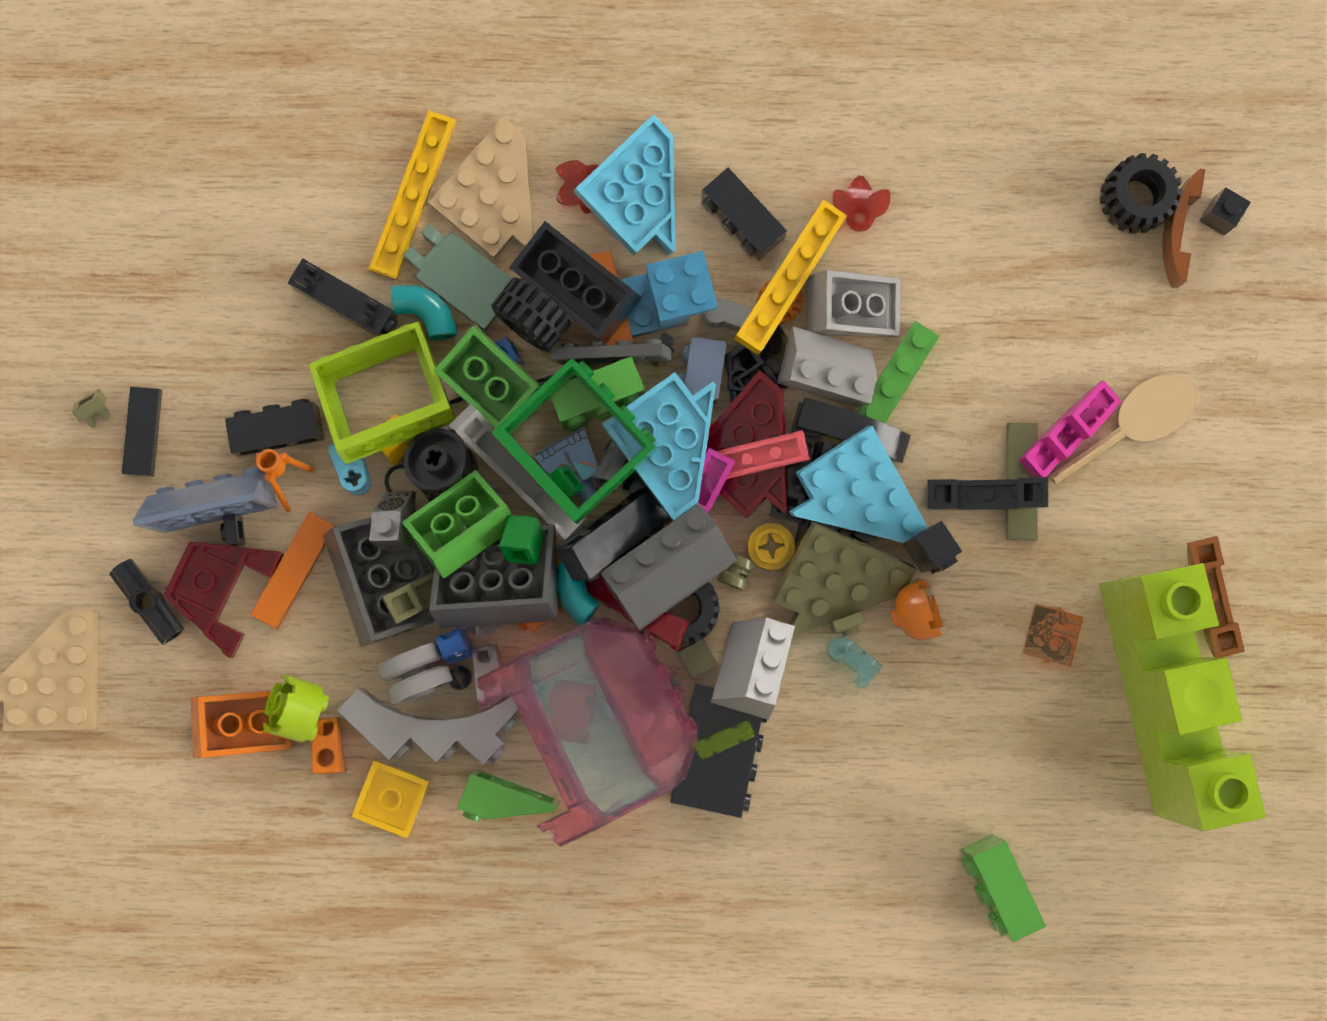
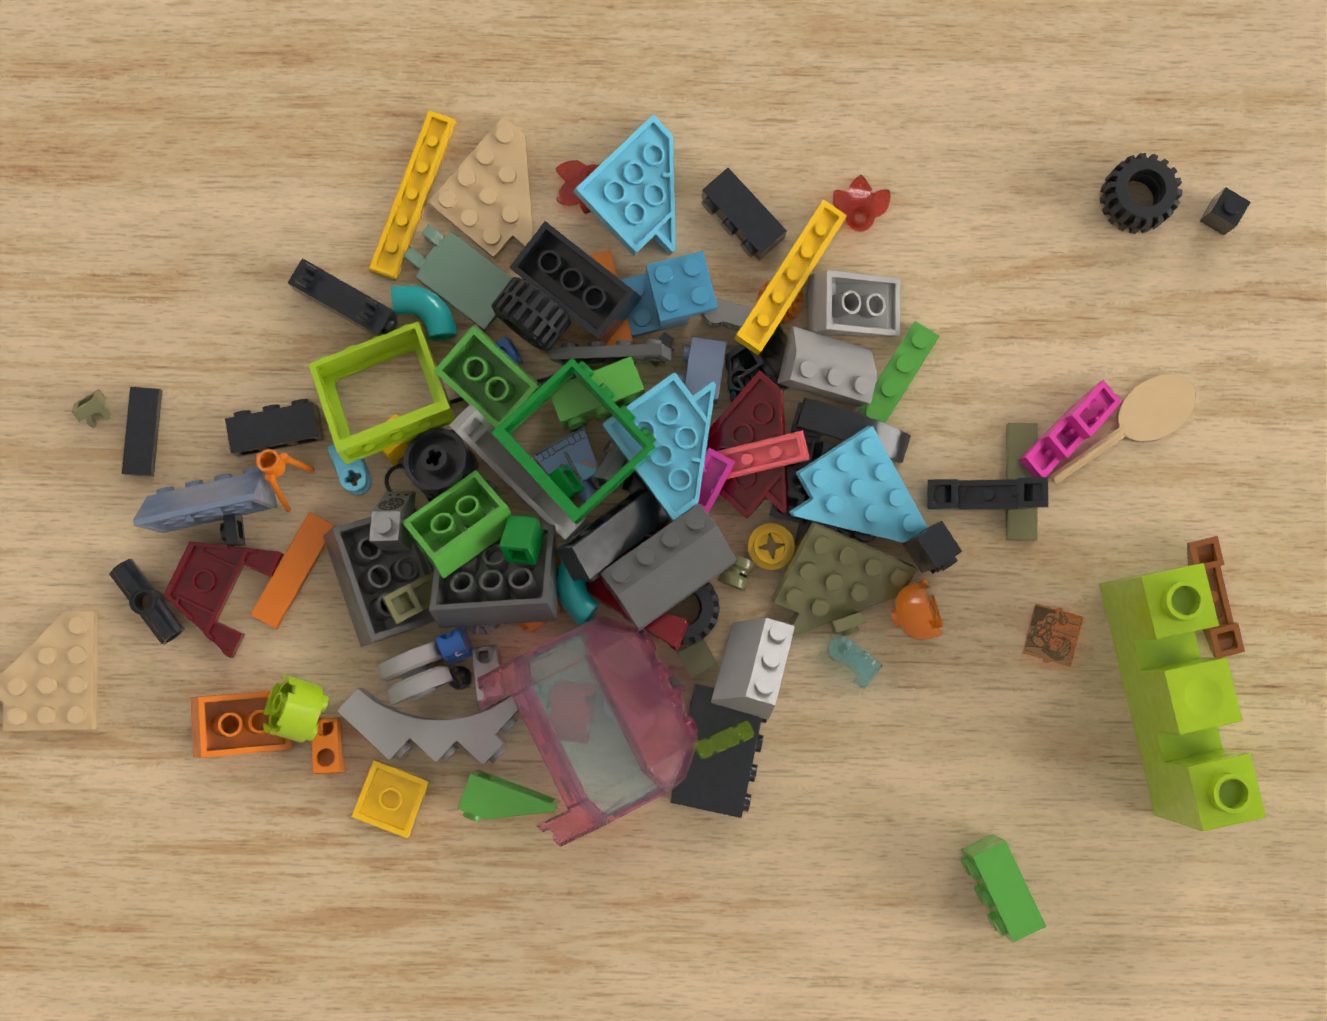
dark orange slope [1162,168,1206,288] -> none

